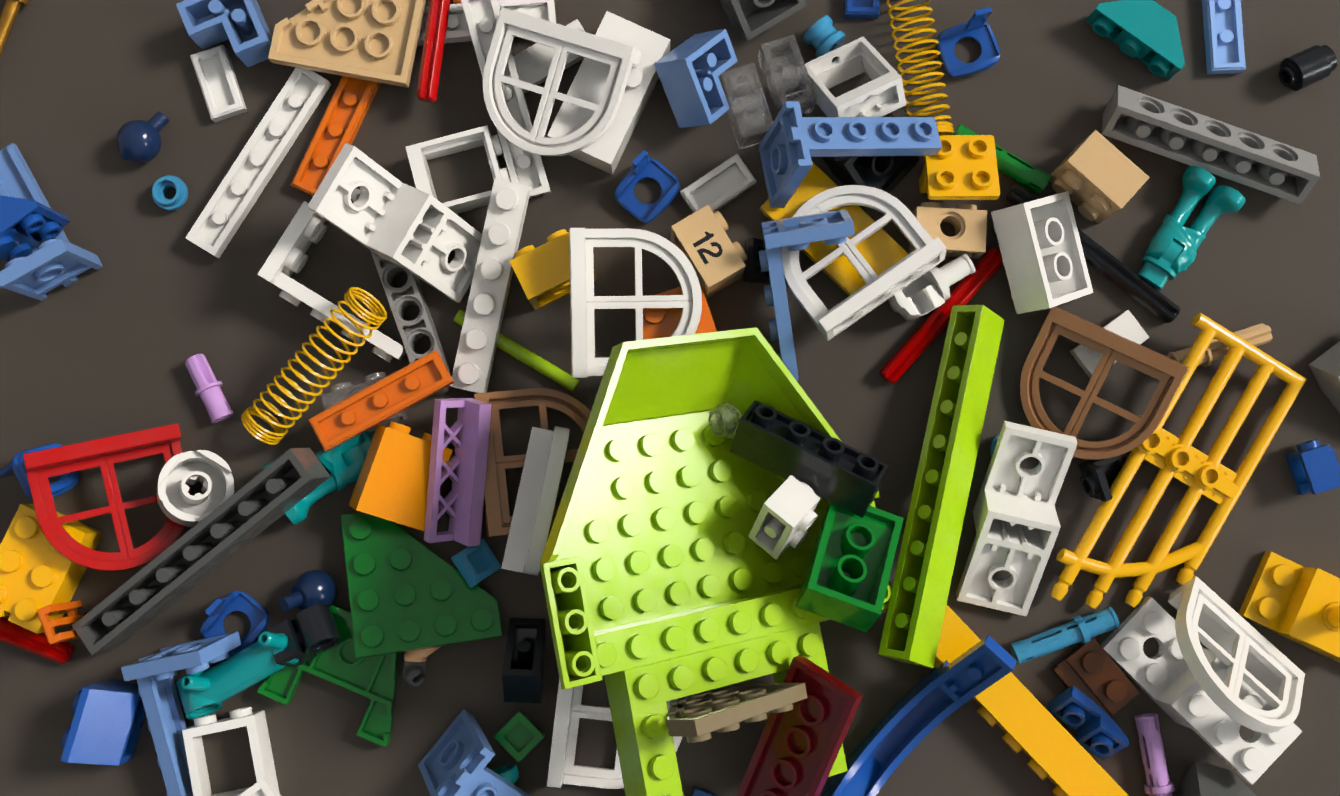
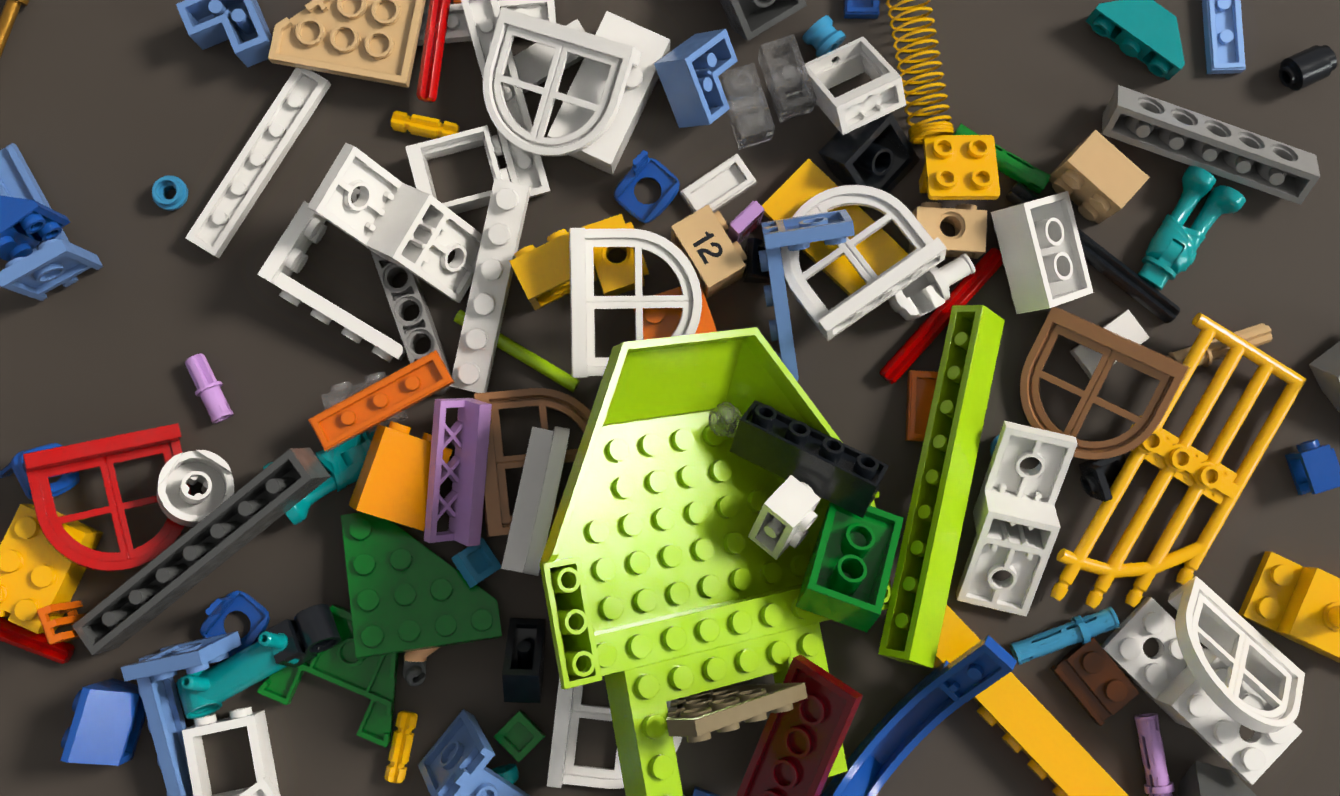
dark blue piece [116,111,169,163] -> none
white tile [190,45,248,123] -> none
yellow piece [241,287,387,445] -> none
dark blue piece [279,570,337,612] -> none
orange tile [290,76,381,197] -> none
medium blue bracket [759,101,942,208] -> none
blue piece [936,7,1000,78] -> none
blue slope [1048,686,1129,760] -> none
none -> yellow axle [384,711,418,783]
none -> yellow axle [391,111,459,139]
none -> yellow brick [582,214,649,296]
none -> lavender tile [727,201,765,244]
none -> orange tile [905,370,938,442]

